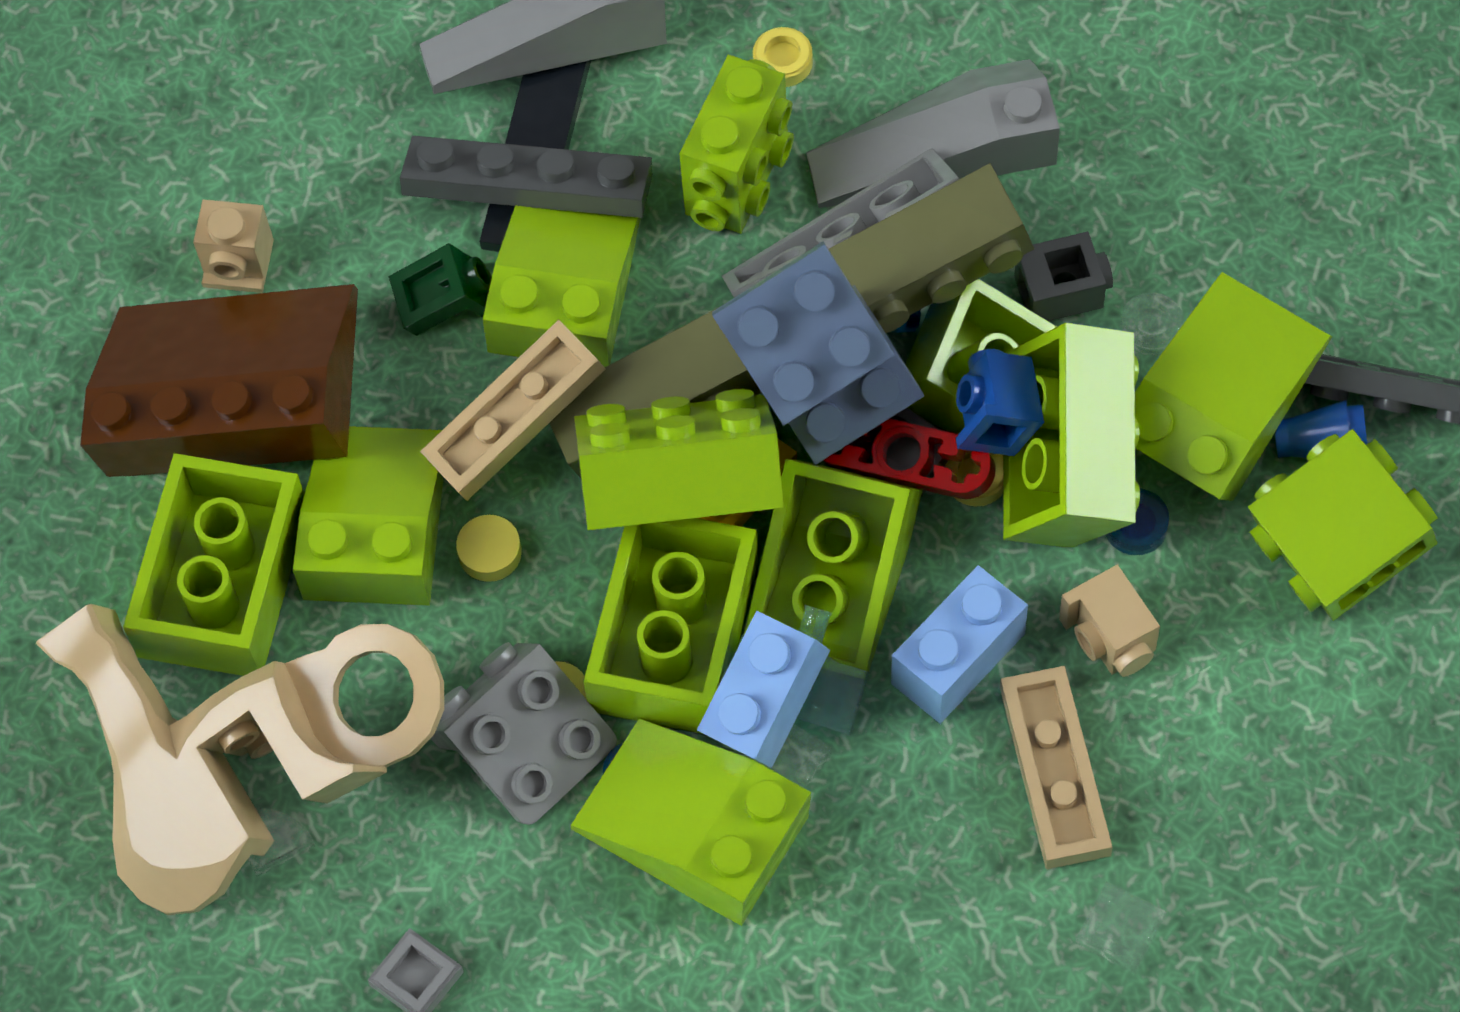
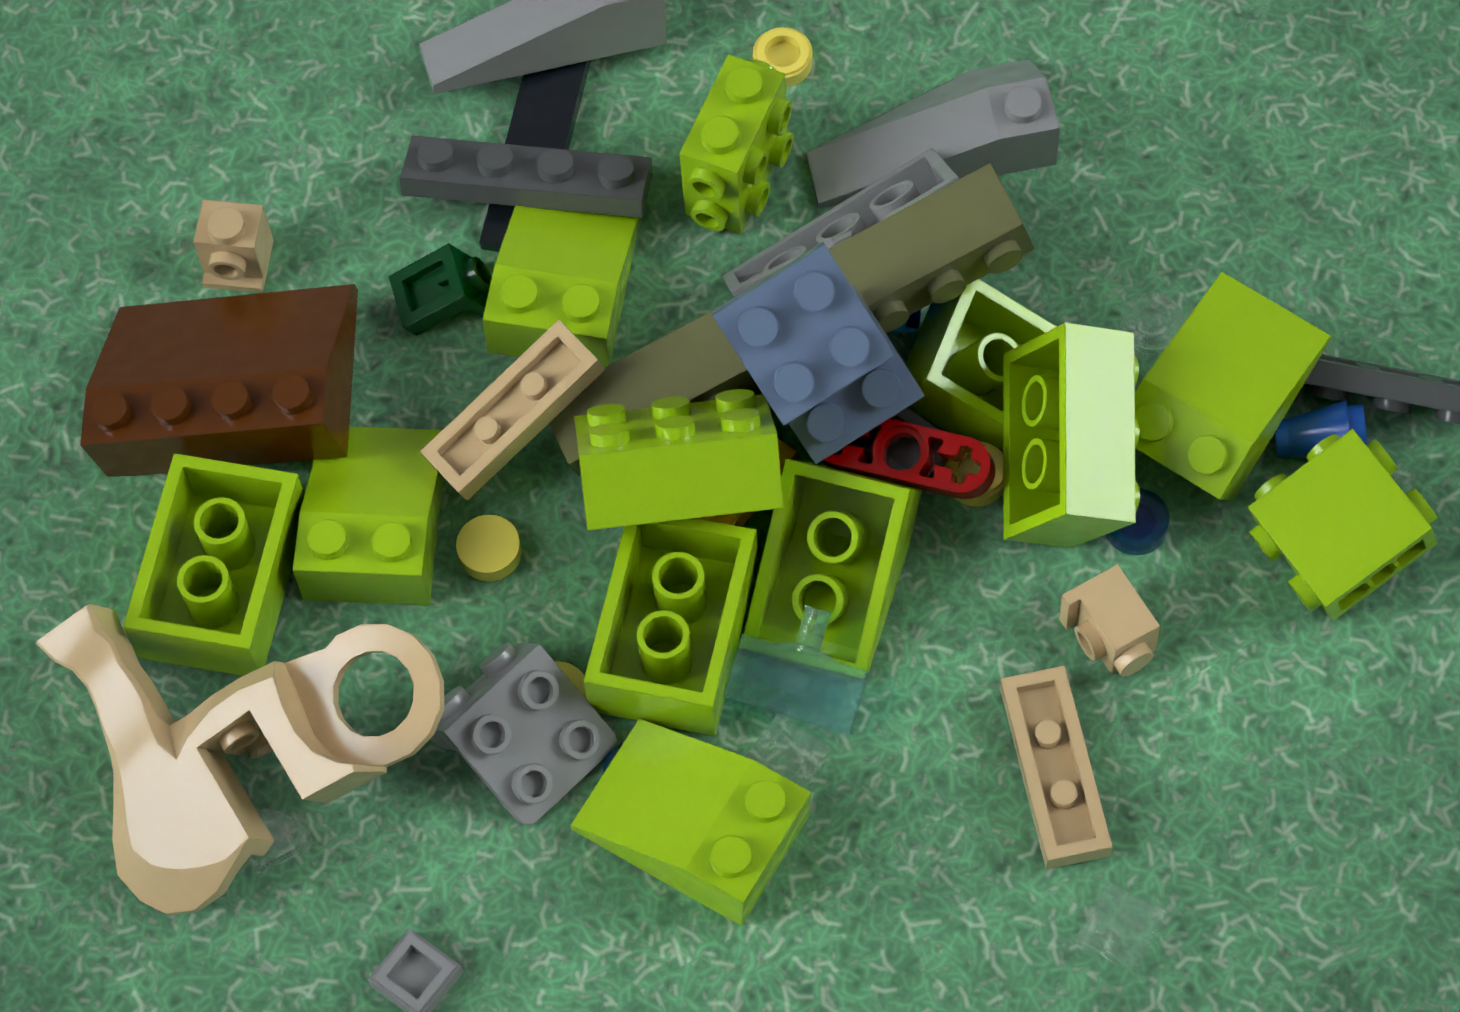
light blue brick [697,611,830,768] -> none
light blue brick [891,565,1028,724] -> none
blue brick [956,349,1044,456] -> none
dark grey brick [1014,231,1113,321] -> none

